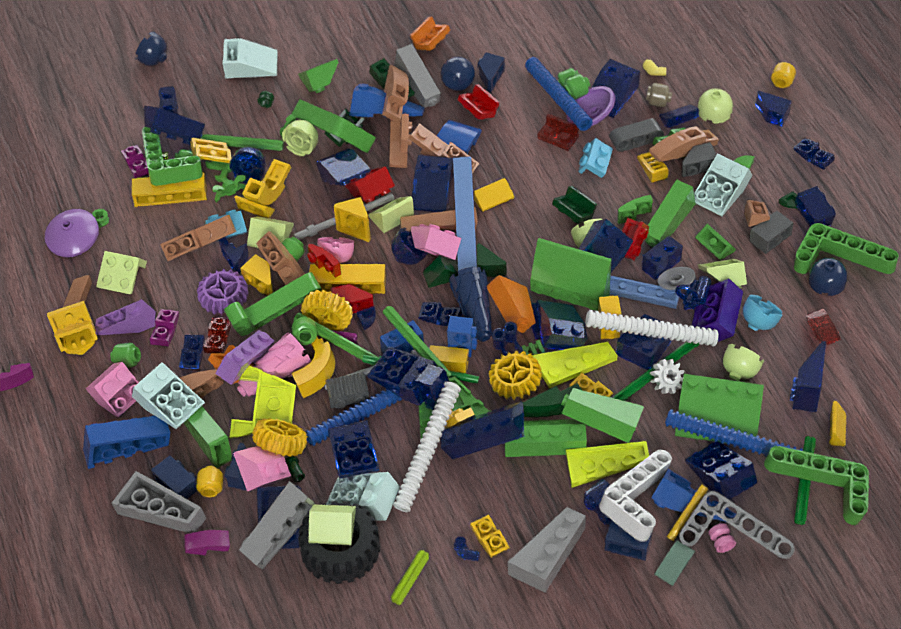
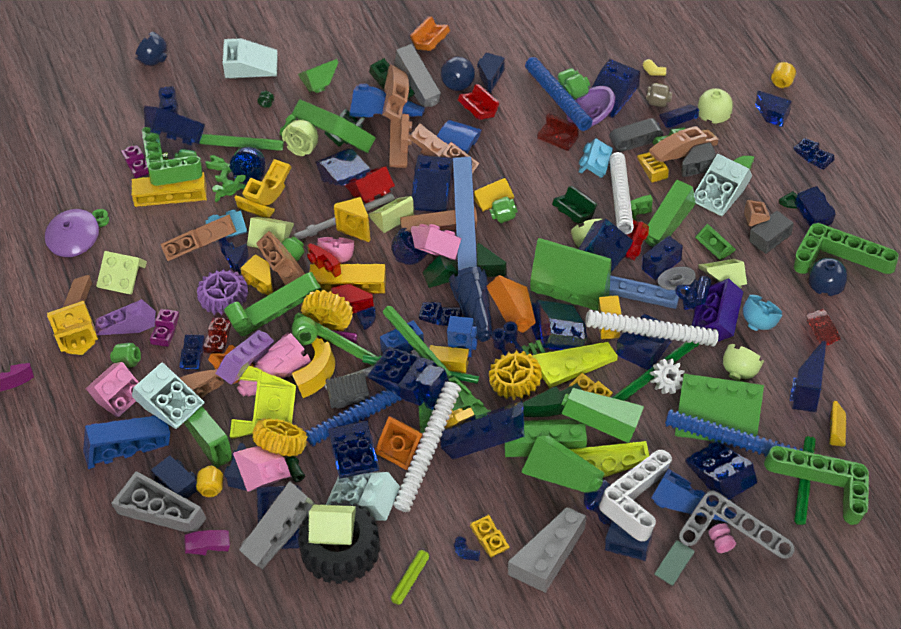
yellow slope [190,138,232,163] -> none
yellow bar [667,484,708,541] -> none
none -> orange slope [374,416,423,471]
none -> bright green head [490,196,518,223]
none -> bright green slope [522,436,605,493]
none -> white piece [609,152,634,235]

